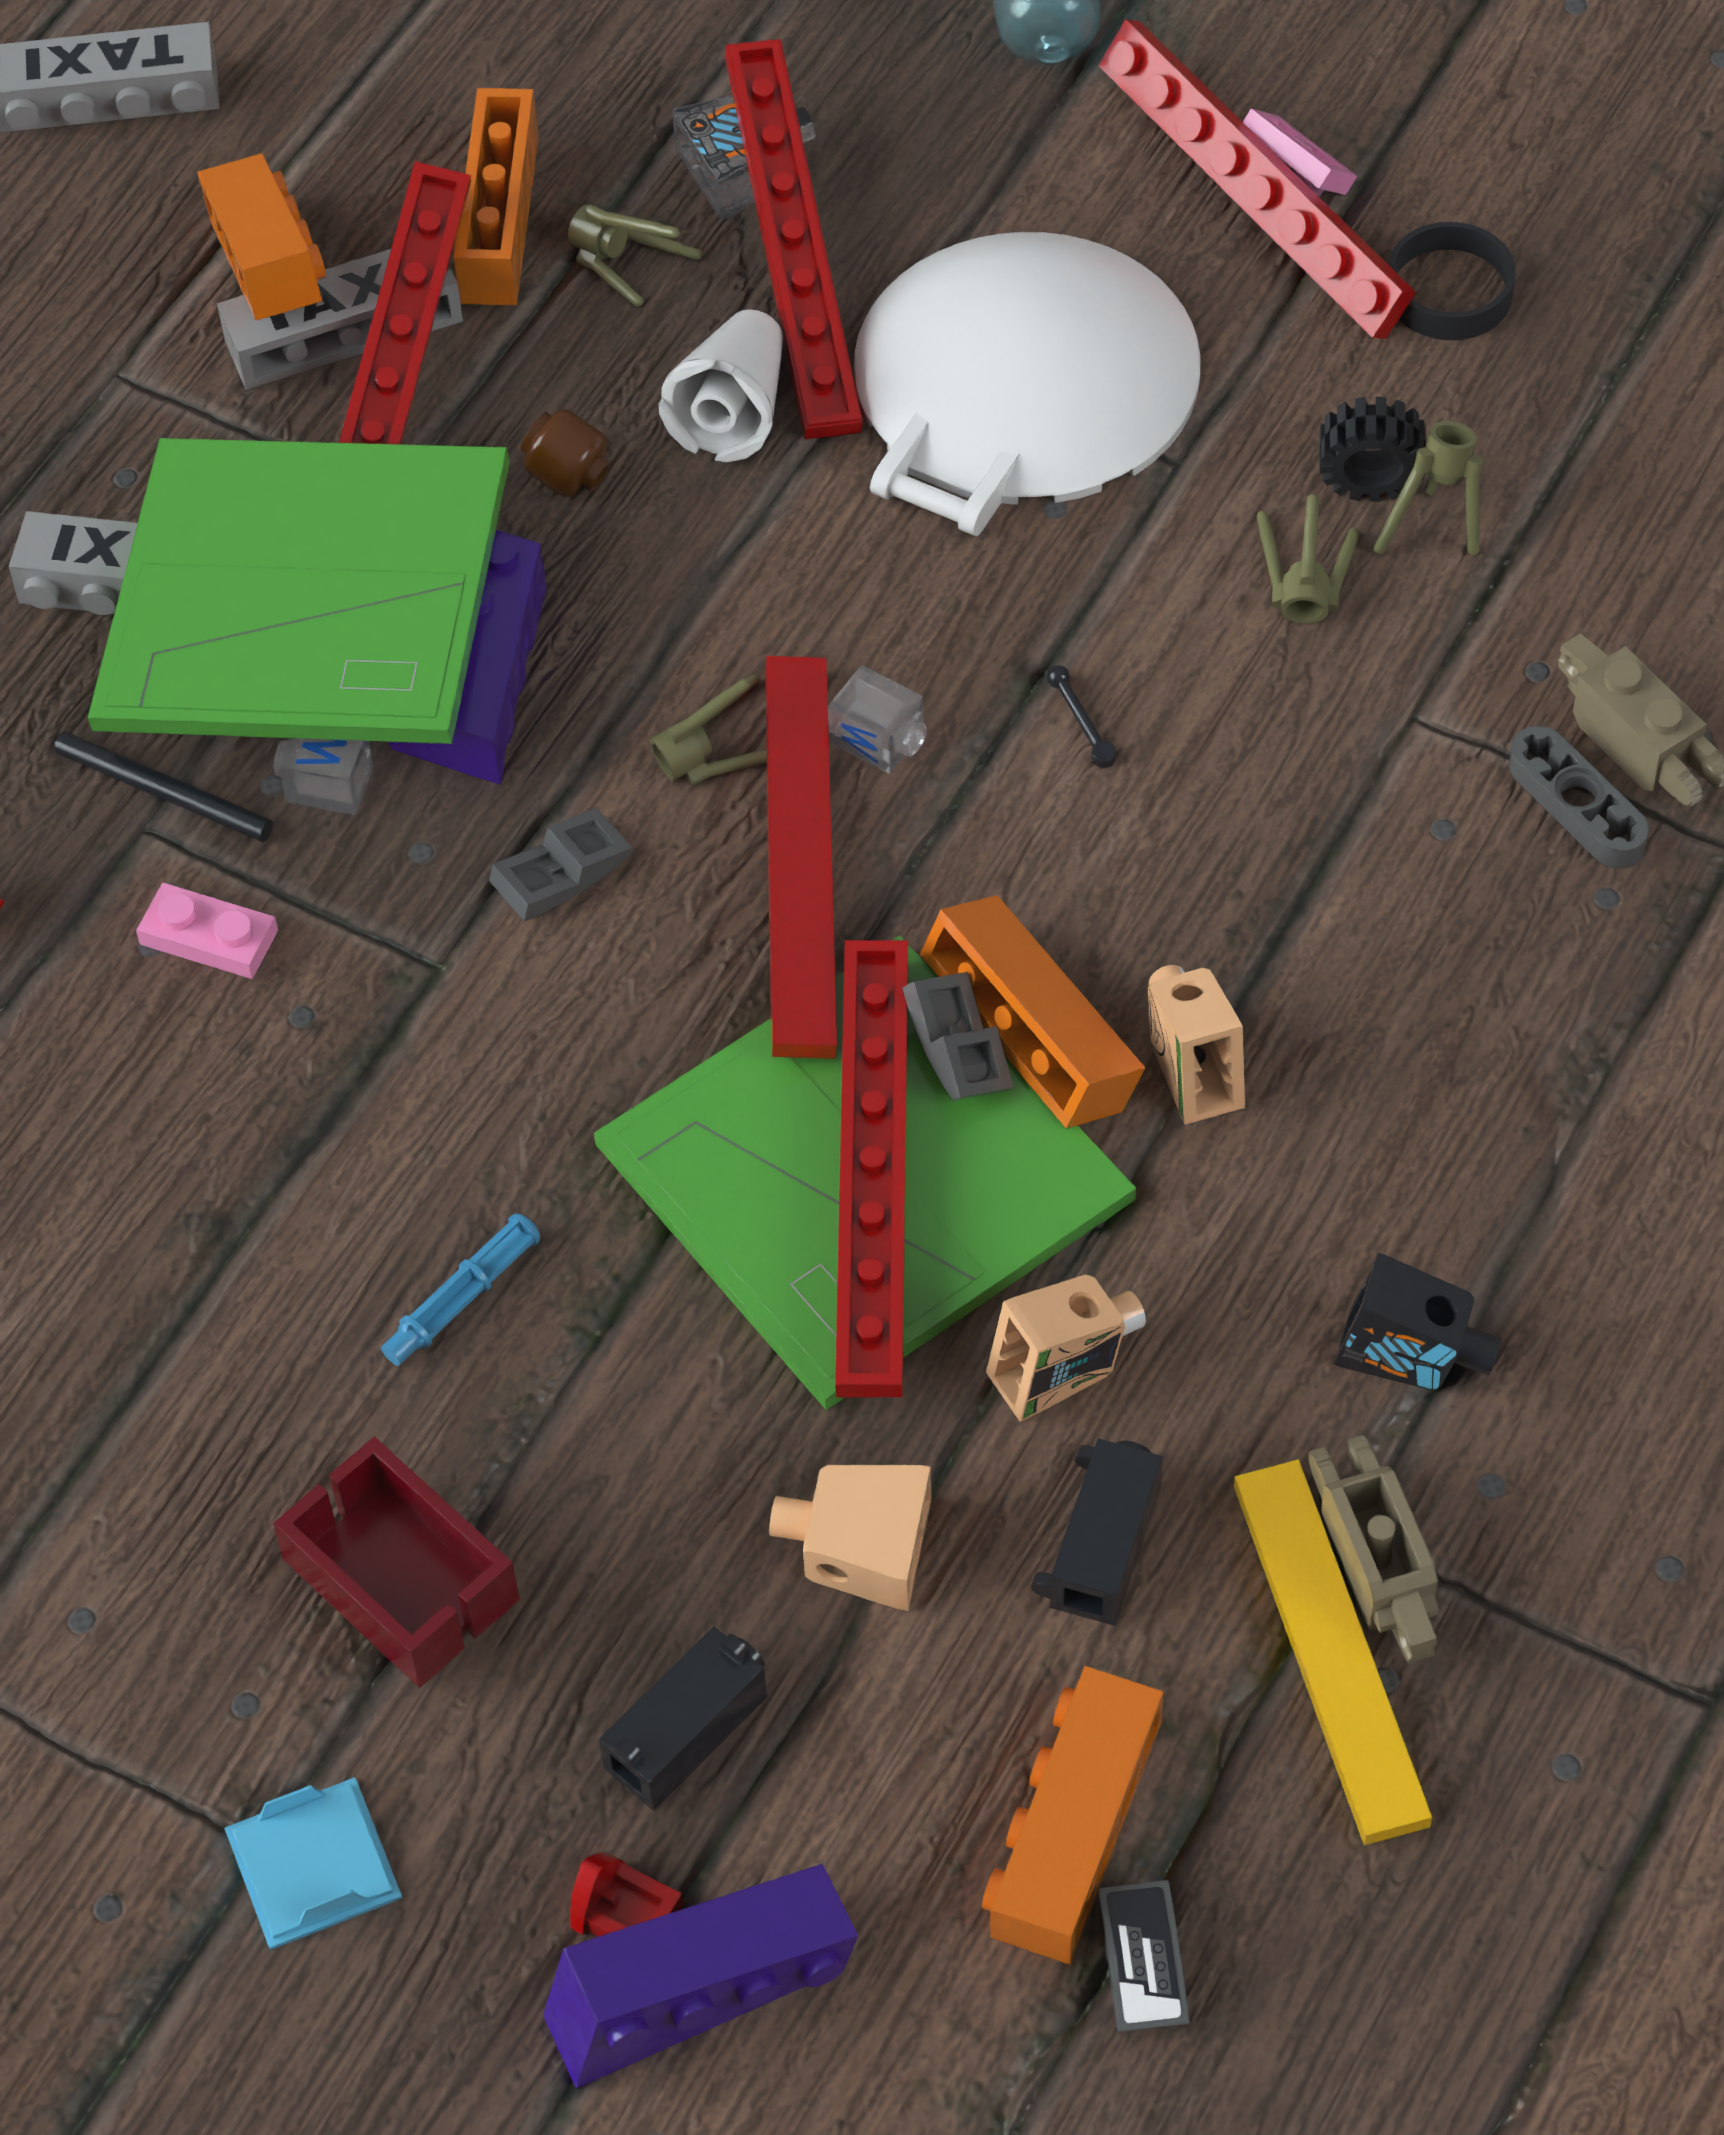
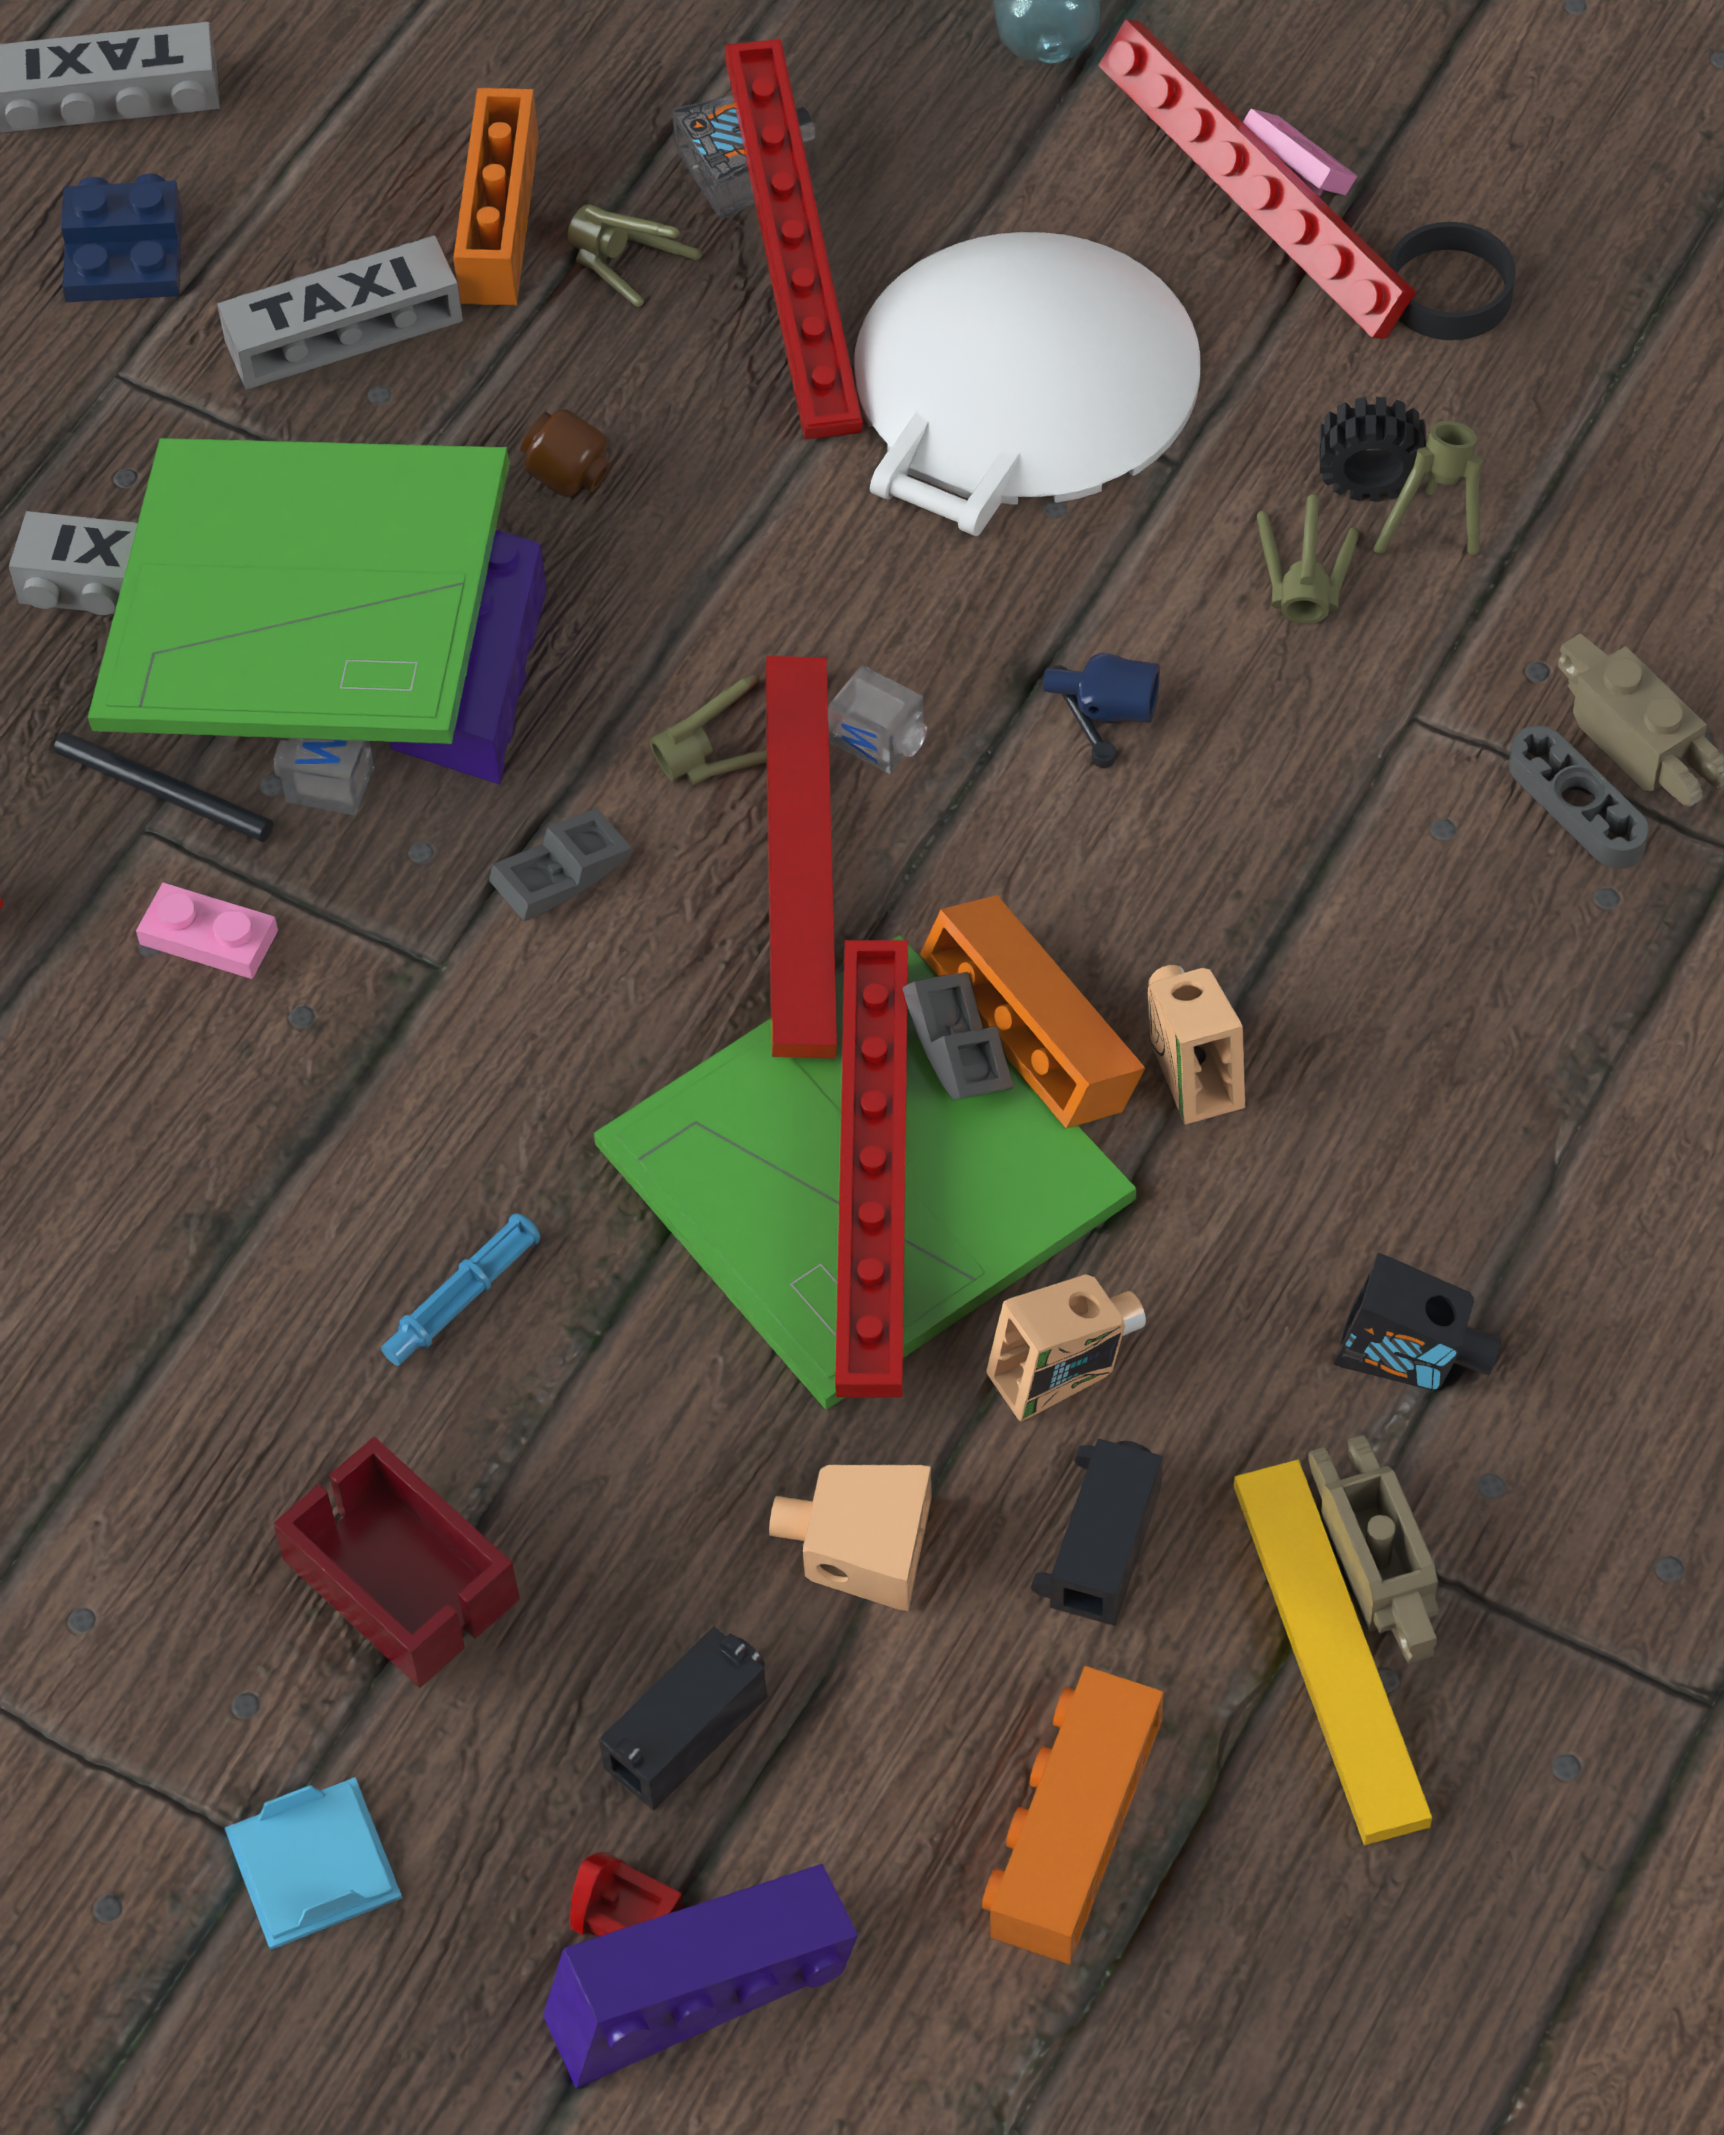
orange brick [197,153,326,321] -> none
red plate [339,161,471,445] -> none
white cone [659,310,783,462] -> none
slope [1097,1880,1190,2032] -> none
none -> dark blue plate [61,174,183,302]
none -> dark blue piece [1043,653,1160,724]

